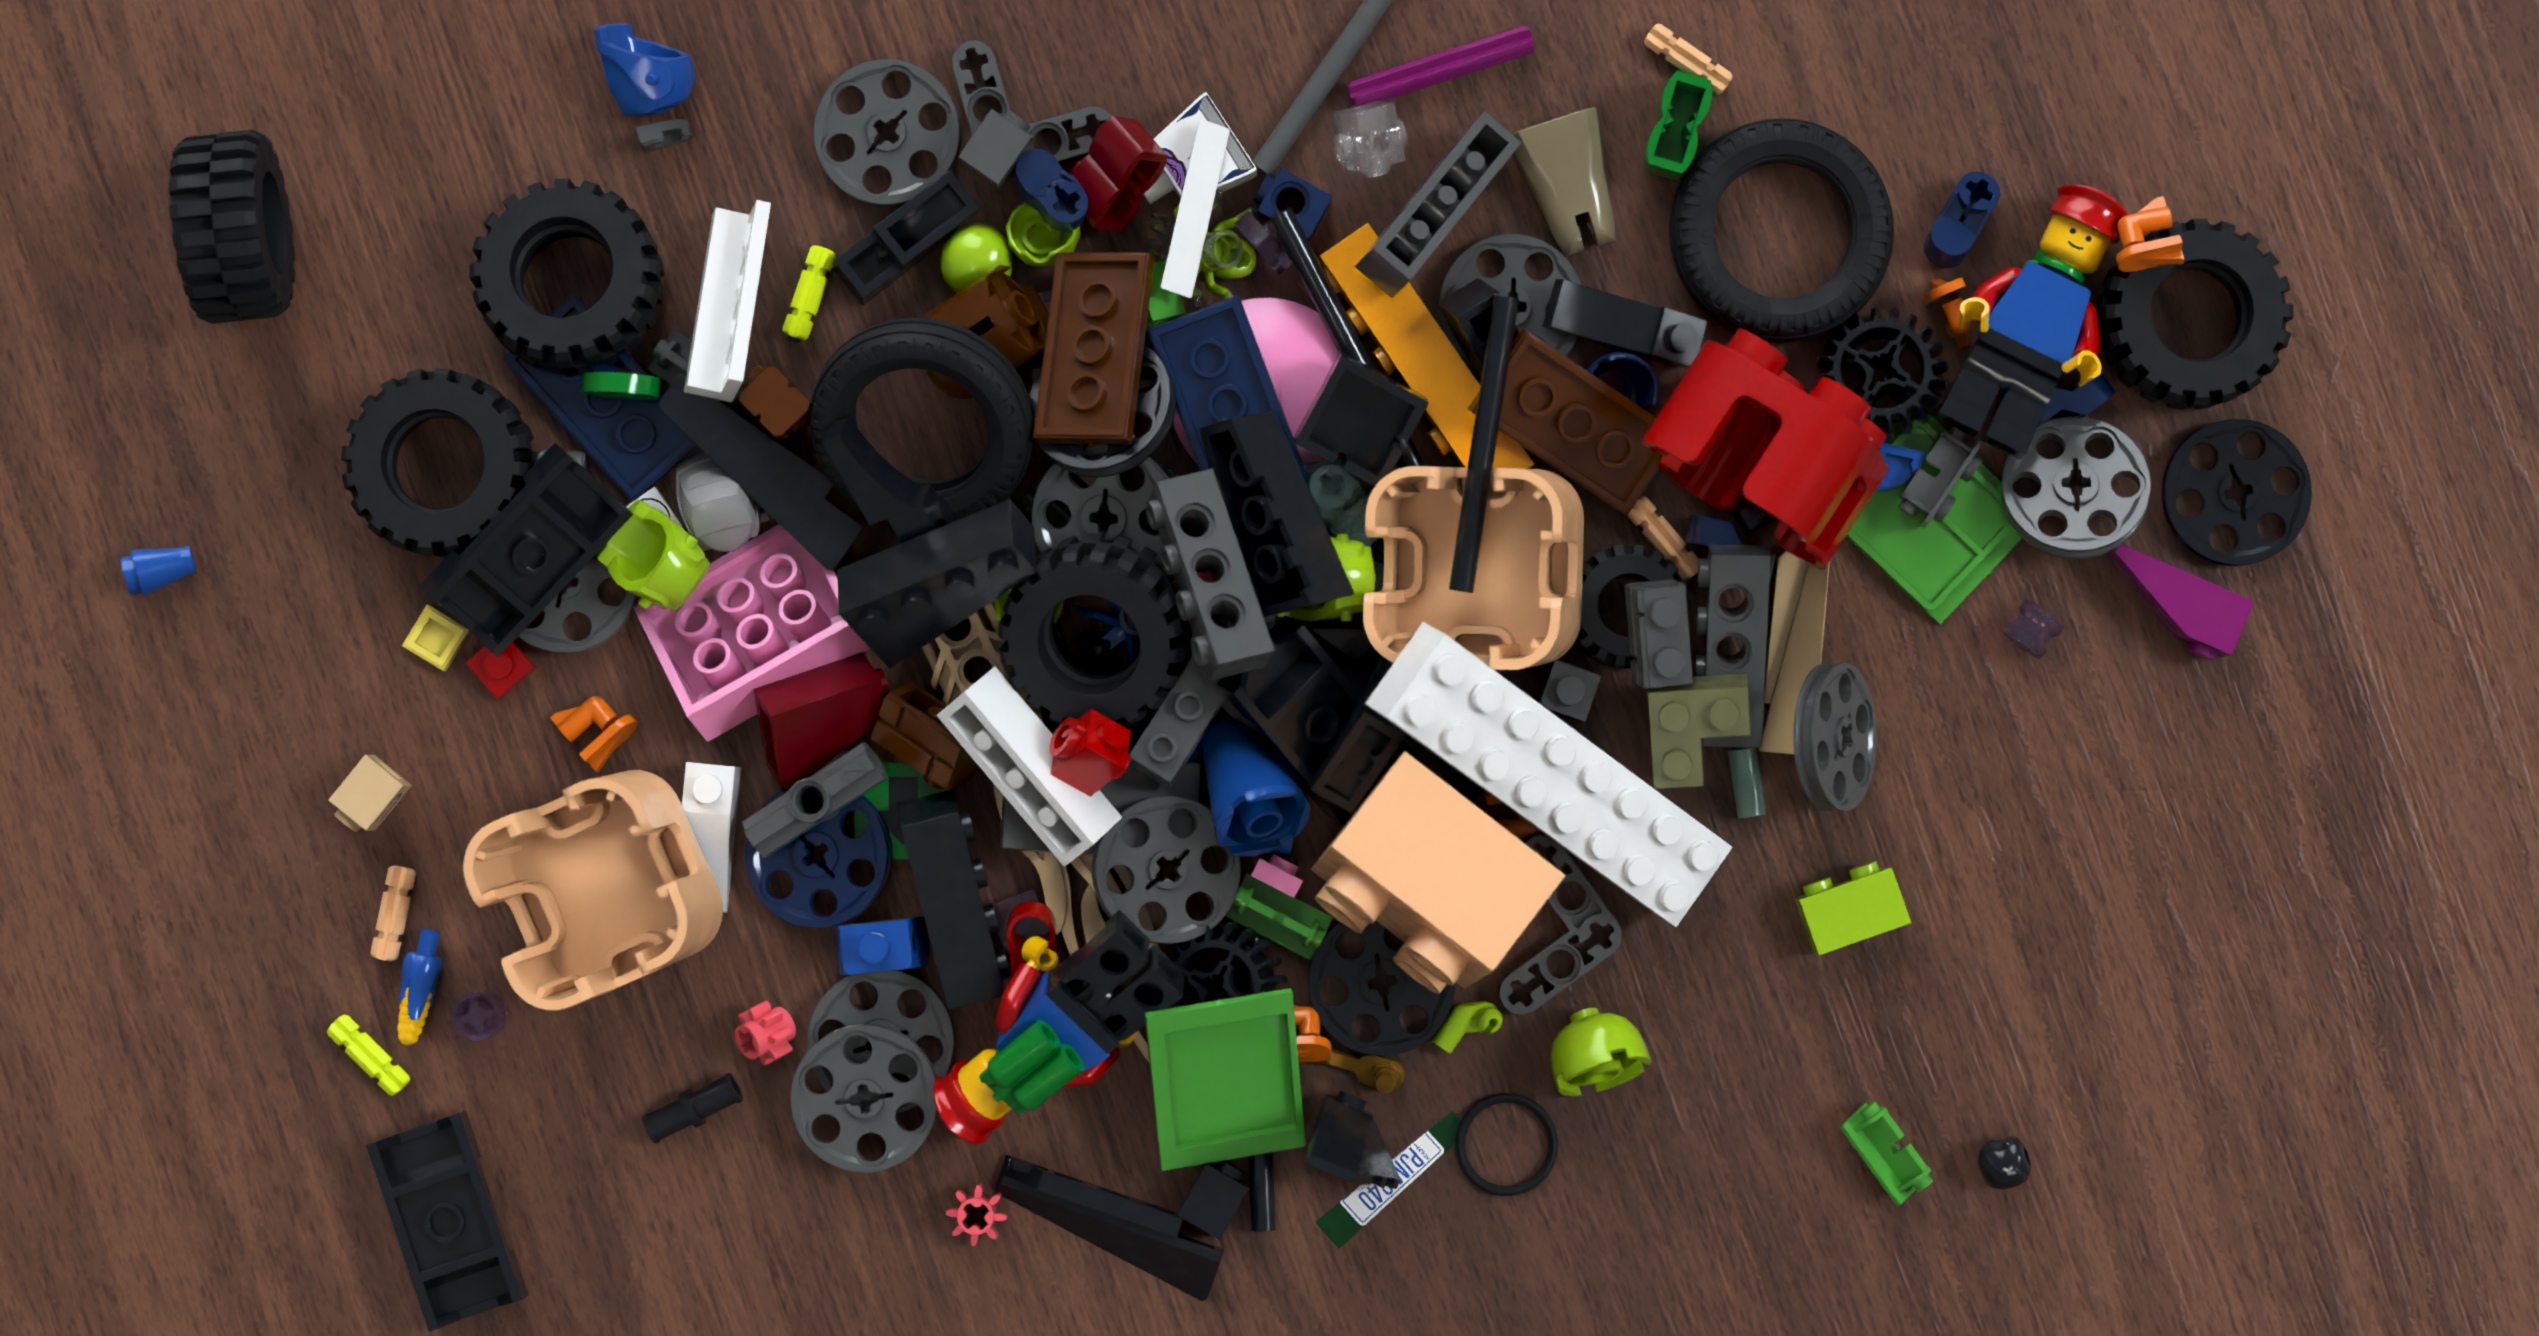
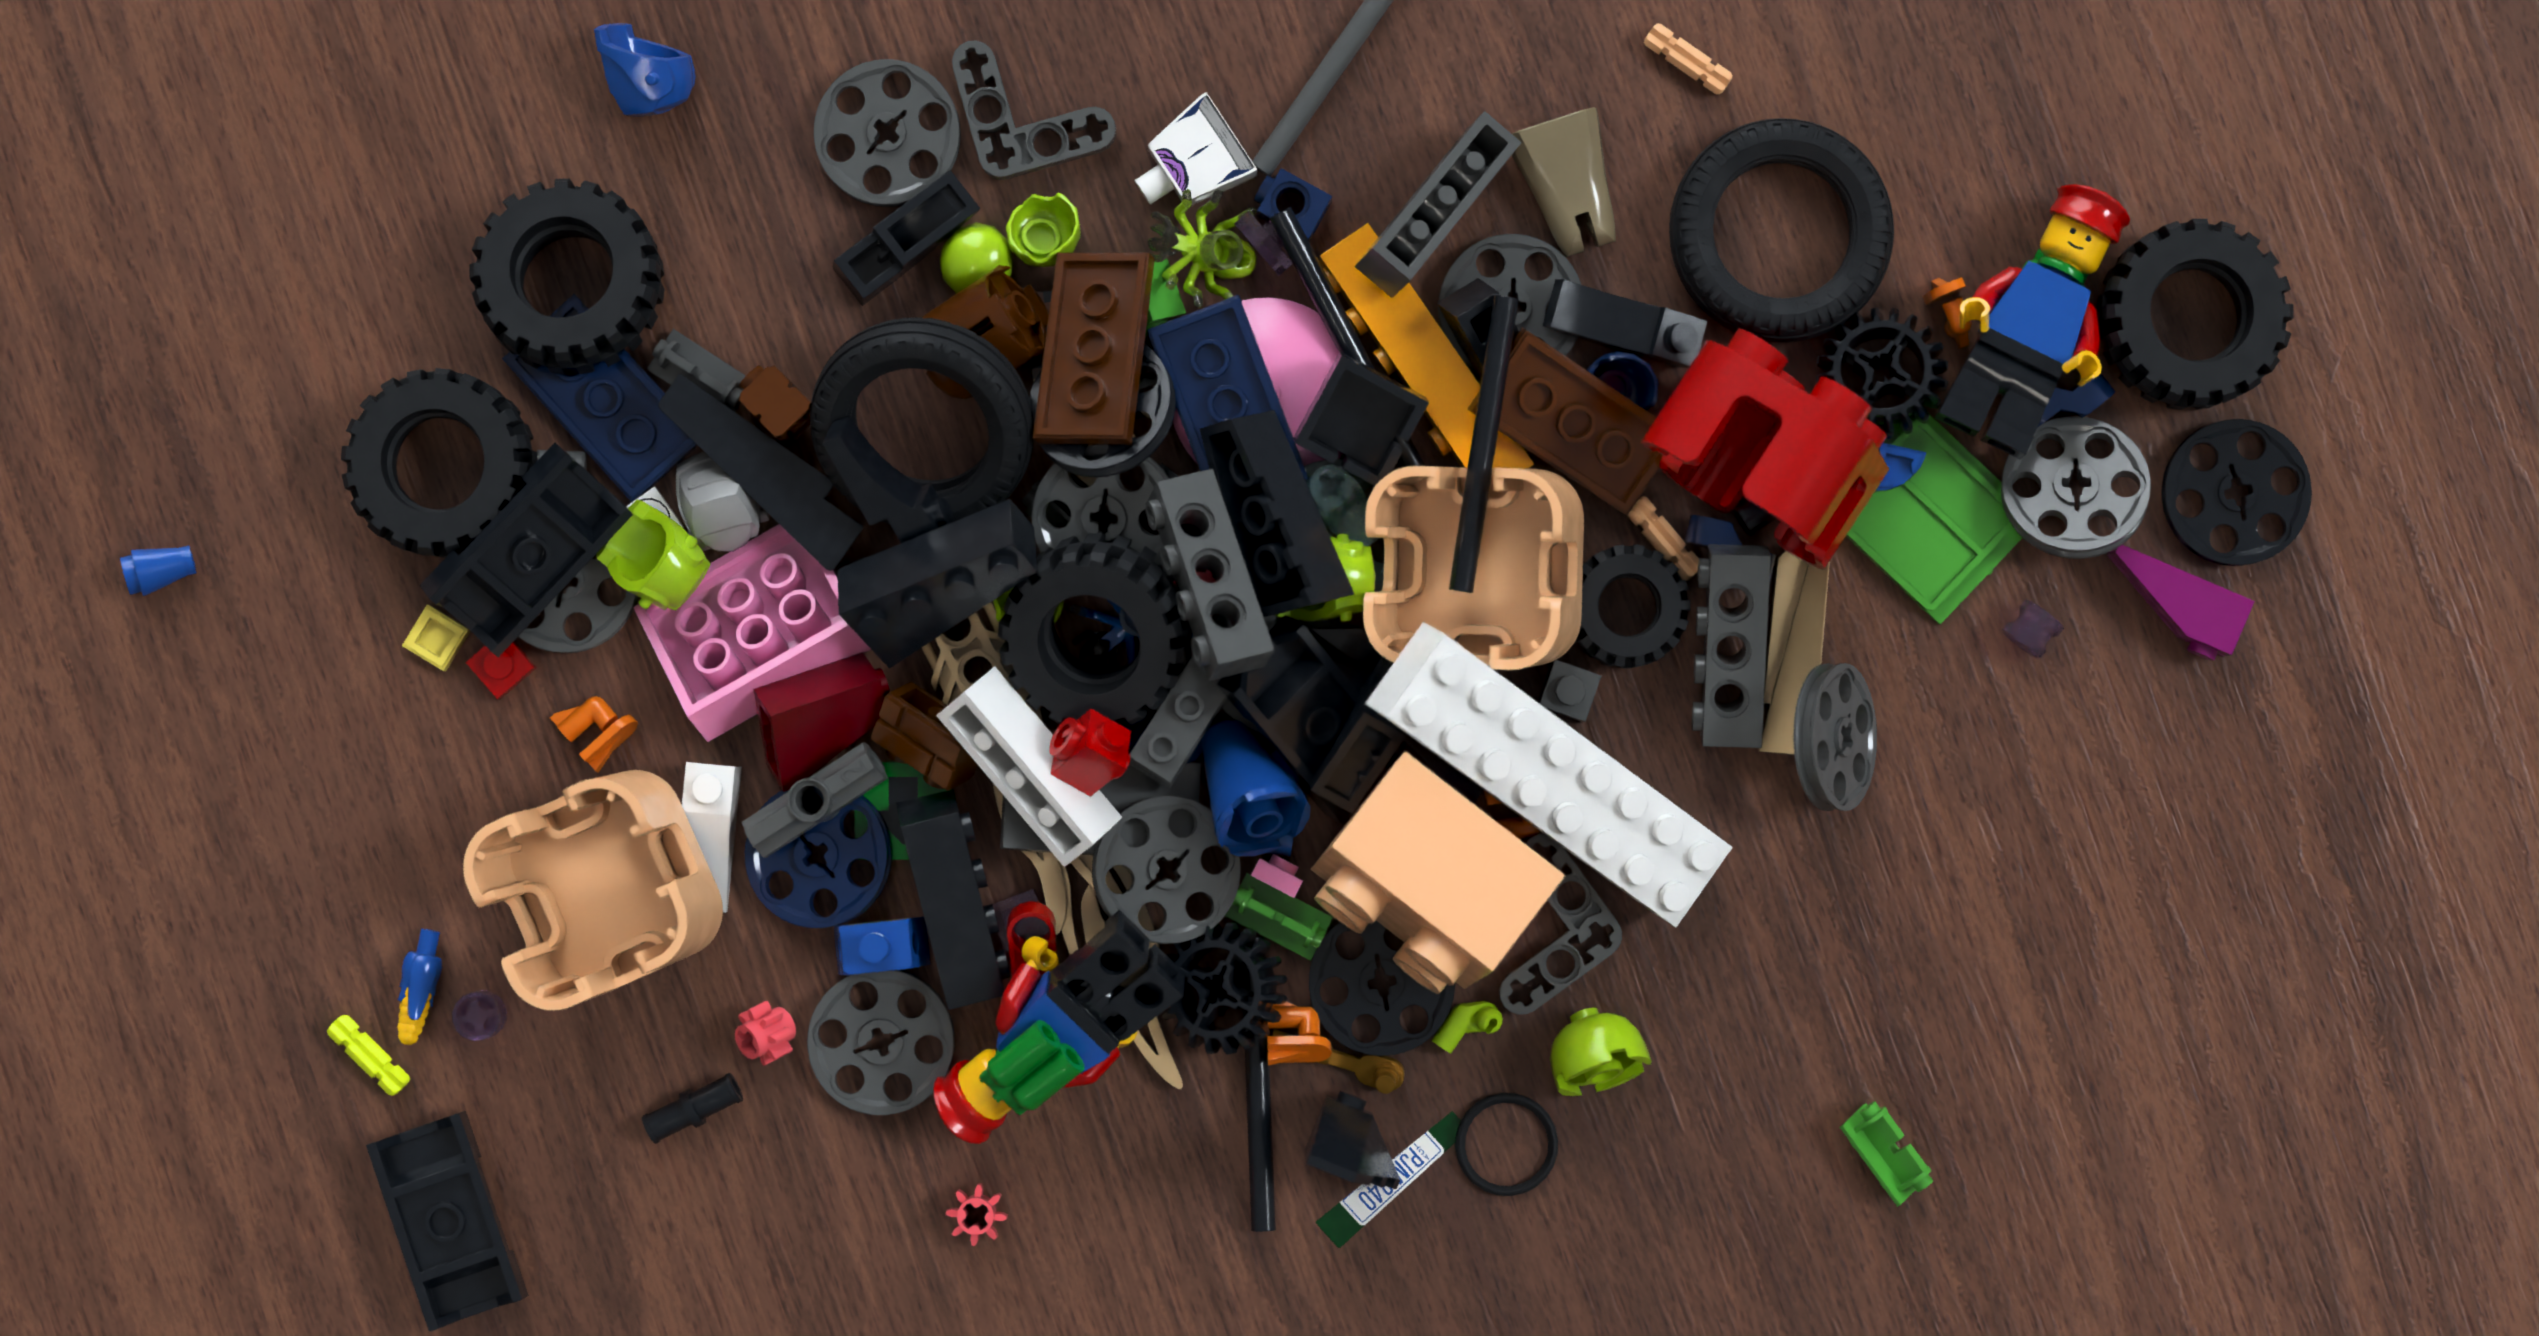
black tyre [169,130,295,324] -> none
tan brick [328,754,412,832] -> none
light nougat axle [370,865,416,961] -> none
green piece [580,372,661,400] -> none
dark grey tile [636,119,693,152] -> none
white fence [684,200,771,402] -> none
neon yellow axle [782,245,836,340] -> none
dark grey wedge [790,1024,938,1173] -> none
dark grey brick [958,108,1034,191] -> none
black wedge [995,1154,1224,1301] -> none
dark blue piece [1013,149,1088,232] -> none
dark red brick [1071,115,1168,233] -> none
bright green piece [1145,988,1306,1171] -> none
white sticker [1161,118,1230,298] -> none
black brick [1177,1160,1249,1240] -> none
clear brick [1333,101,1407,178] -> none
magenta axle [1348,26,1535,109] -> none
dark grey brick [1624,579,1693,689] -> none
green brick [1643,70,1712,182] -> none
olive brick [1648,673,1751,789] -> none
sand green axle [1728,748,1767,819] -> none
lime brick [1794,861,1911,955] -> none
dark grey hinge [1898,426,1984,528] -> none
dark blue piece [1924,172,2001,268] -> none
black piece [1978,1136,2031,1190] -> none
orange piece [2116,196,2185,272] -> none

